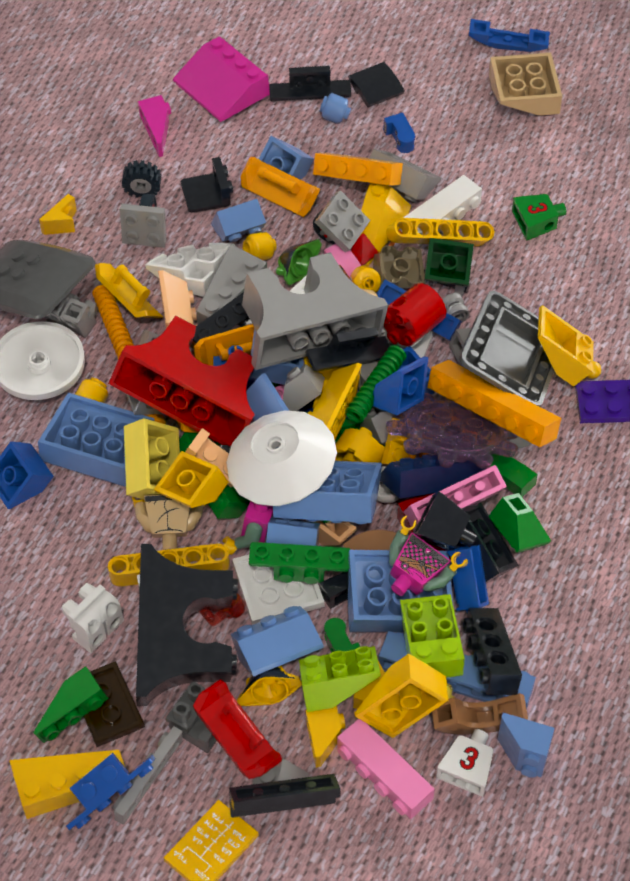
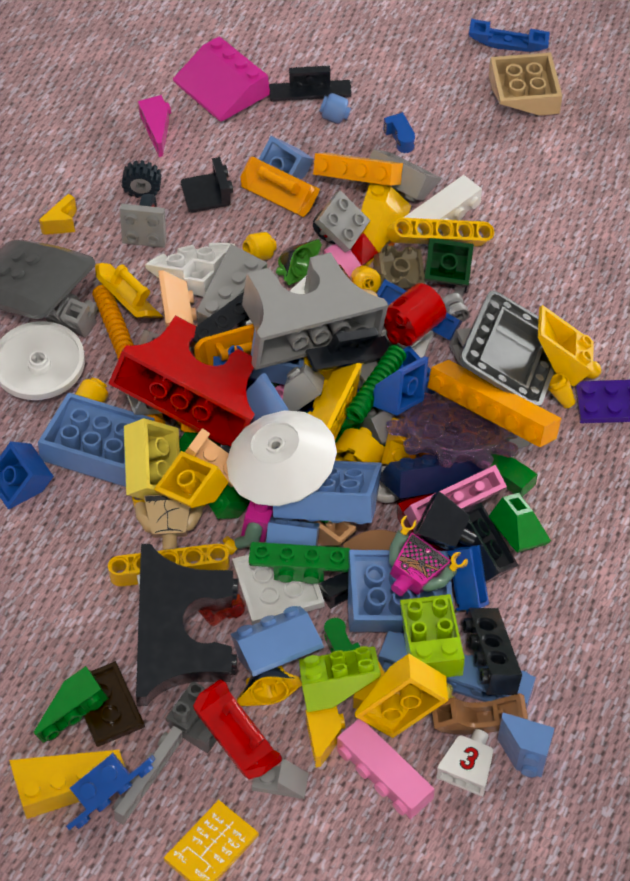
white hips [62,583,124,653] -> none
medium blue slope [211,199,266,242] -> none
black panel [229,774,341,818] -> none
black slope [348,62,405,108] -> none
green torso [512,194,567,241] -> none
none -> yellow cone [548,373,576,408]

